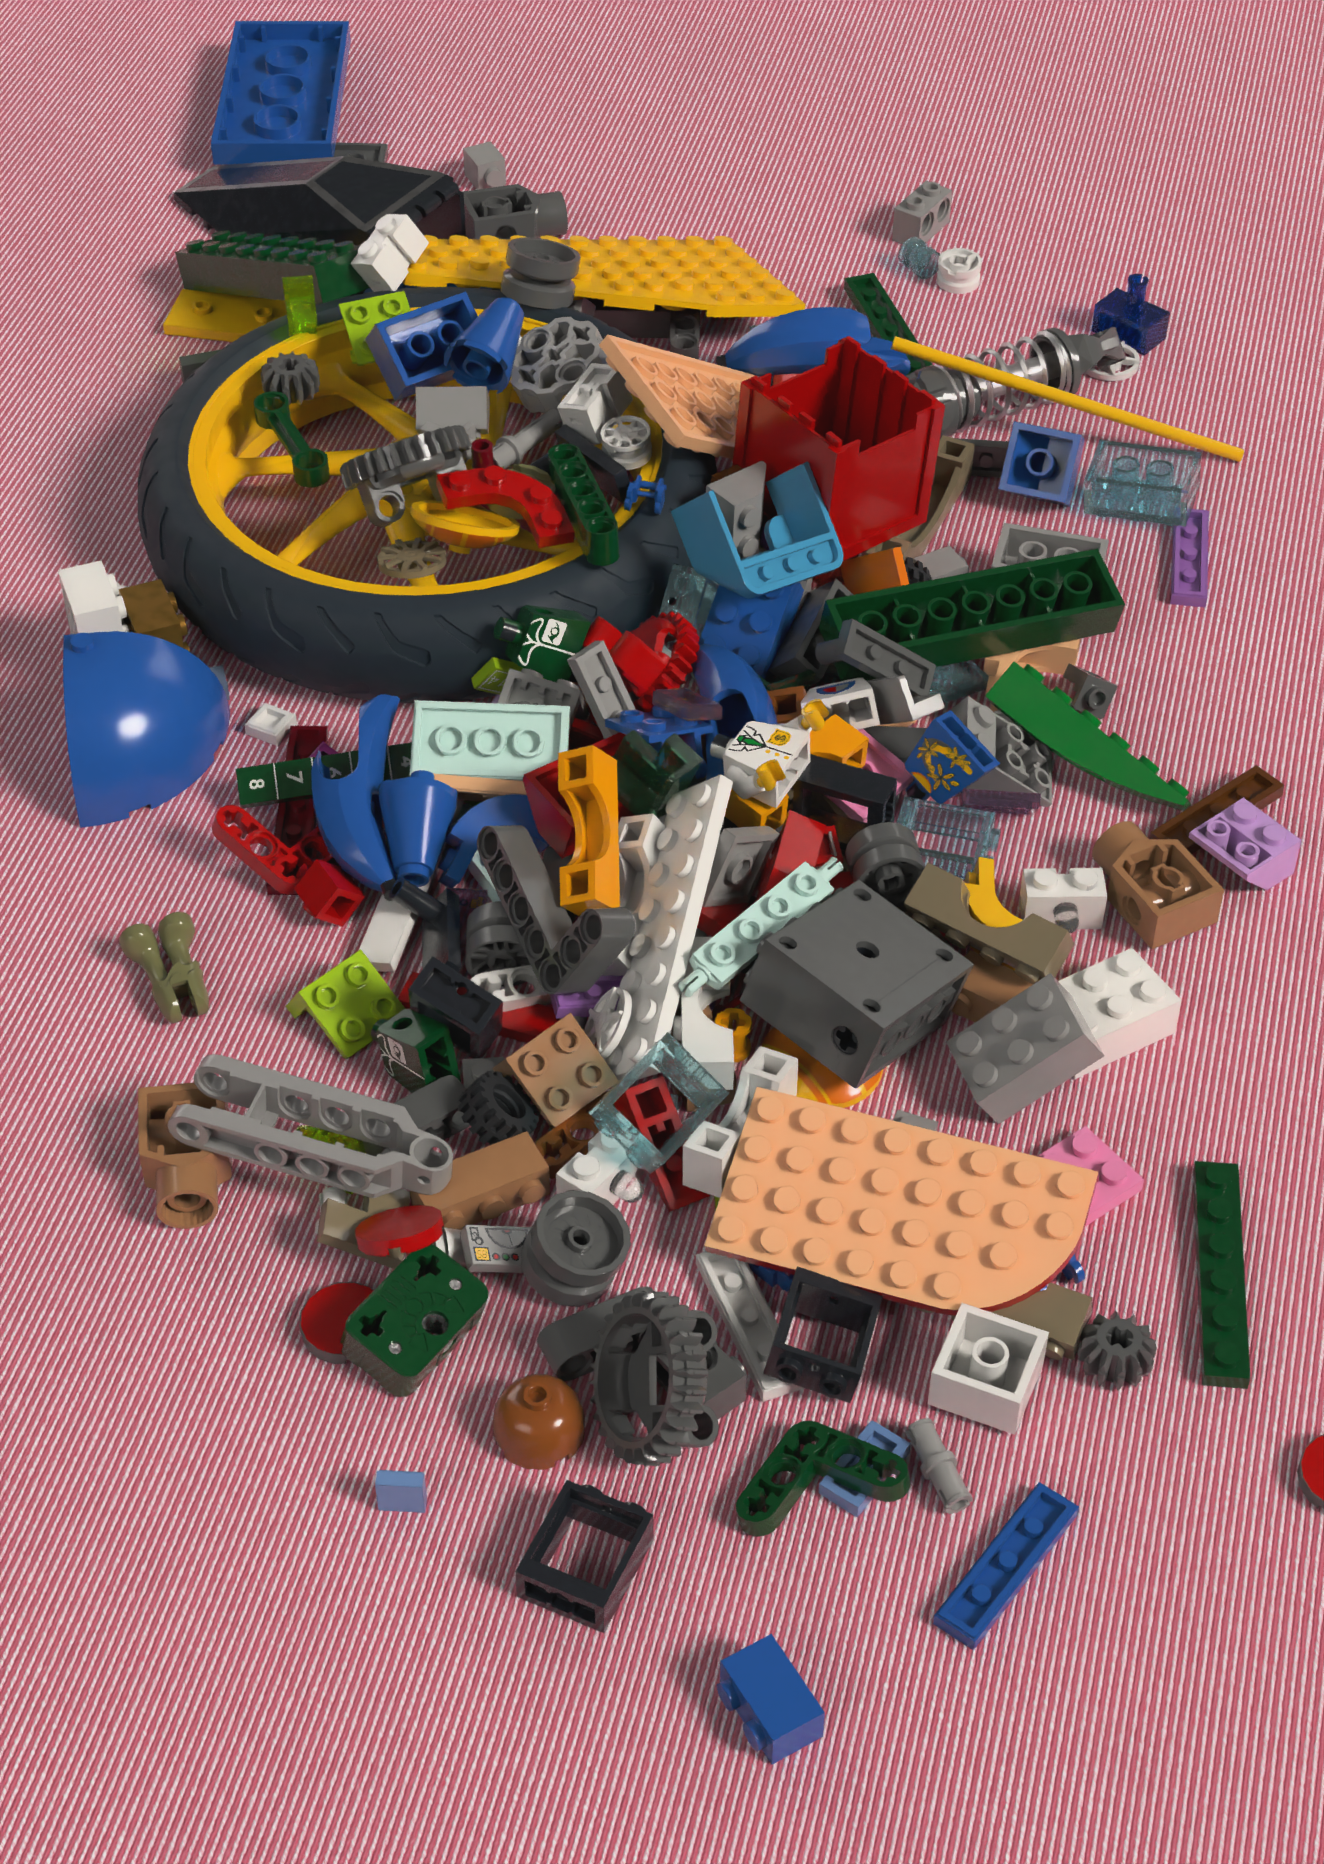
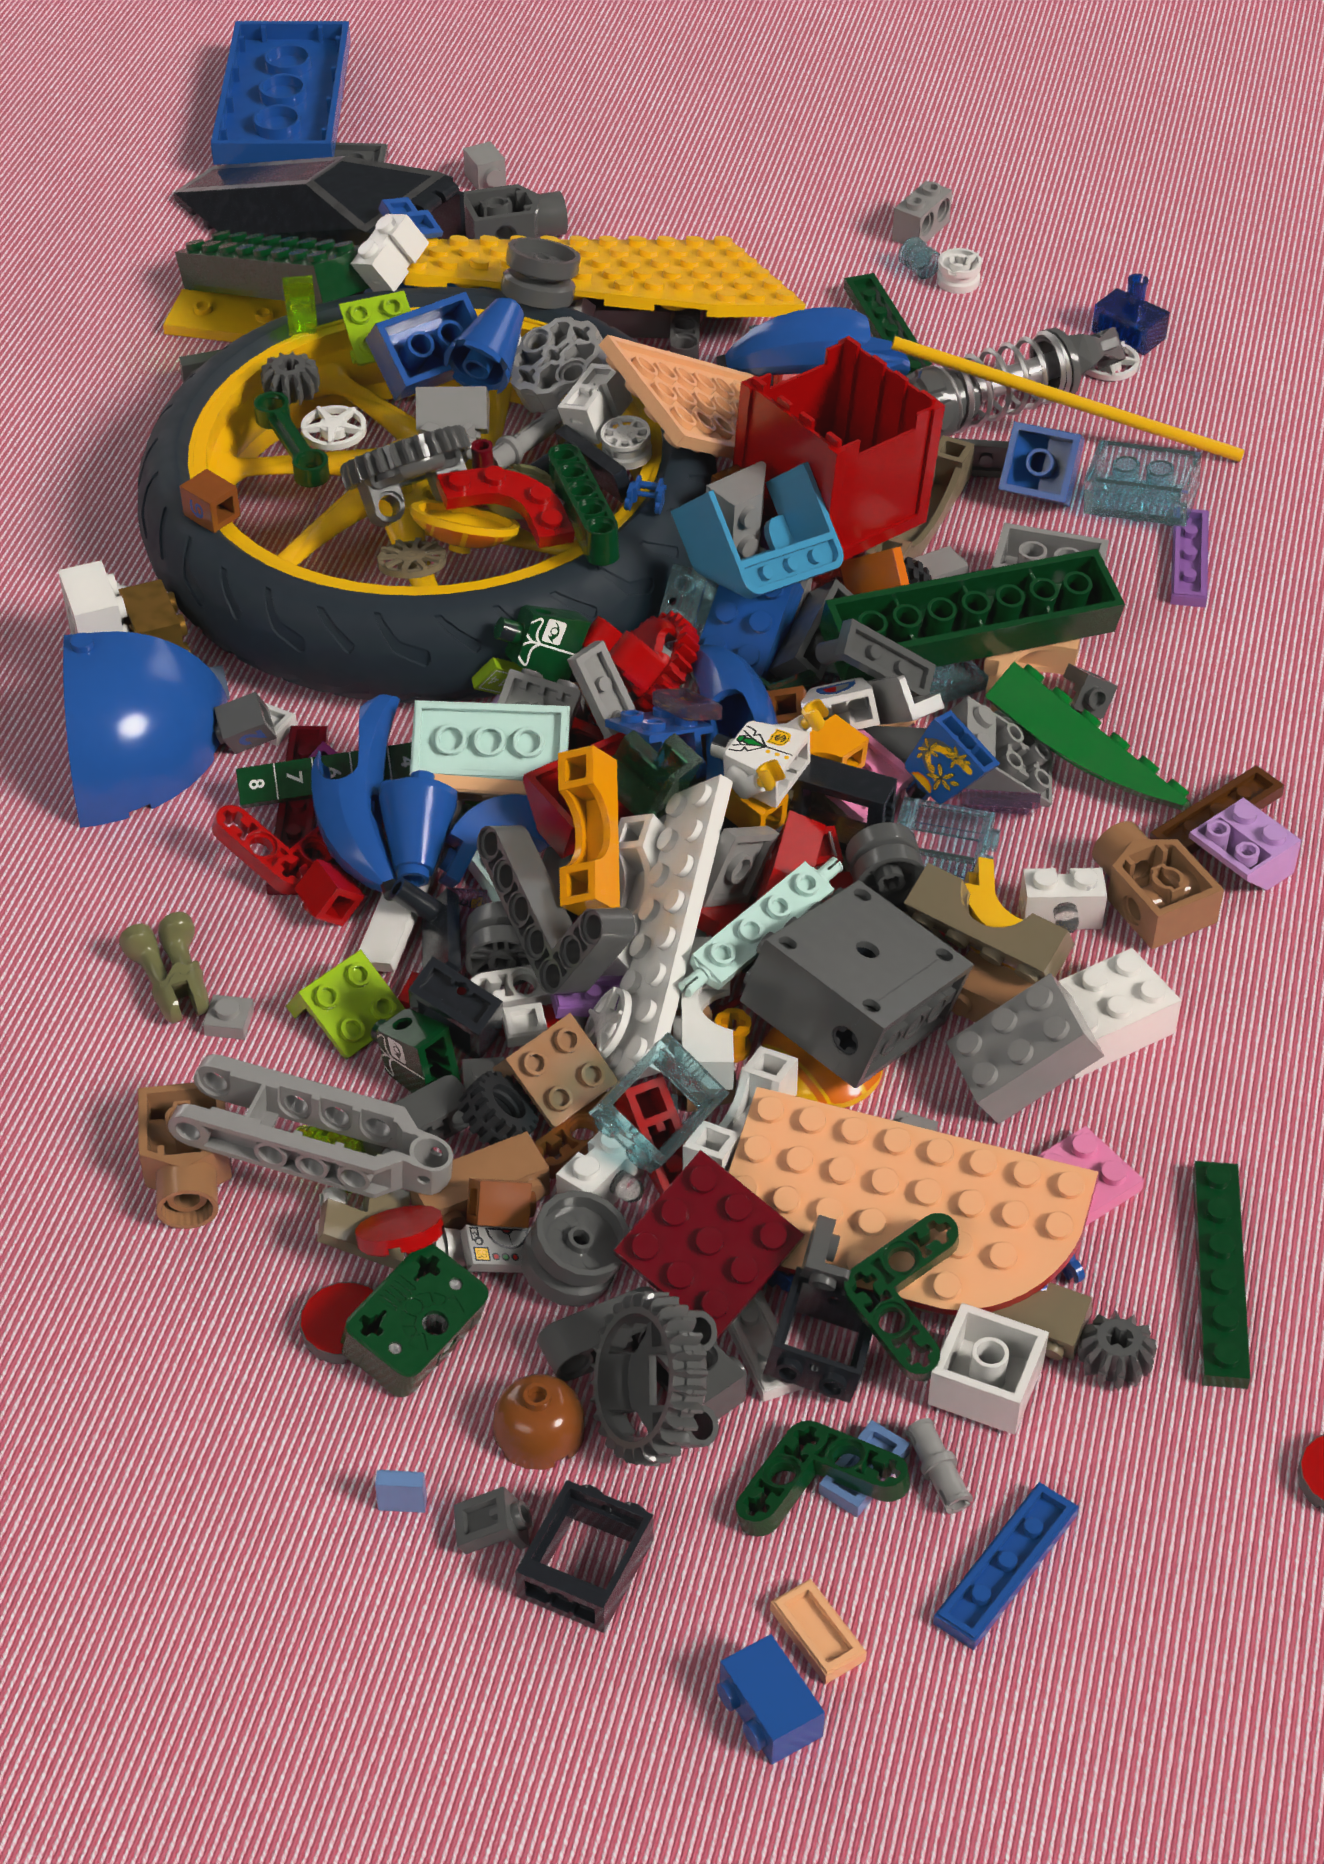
none -> dark orange brick [179,469,241,533]
none -> light grey plate [203,994,255,1040]
none -> dark grey brick [214,692,277,754]
none -> white wheel [301,405,367,451]
none -> blue slope [378,197,443,239]
none -> dark grey bracket [454,1486,532,1554]
none -> dark orange brick [466,1178,536,1228]
none -> white tile [502,1002,548,1048]
none -> dark red plate [613,1150,805,1340]
none -> light nougat tile [770,1578,867,1685]
none -> dark grey bracket [799,1215,851,1291]
none -> dark green beam [844,1213,959,1381]

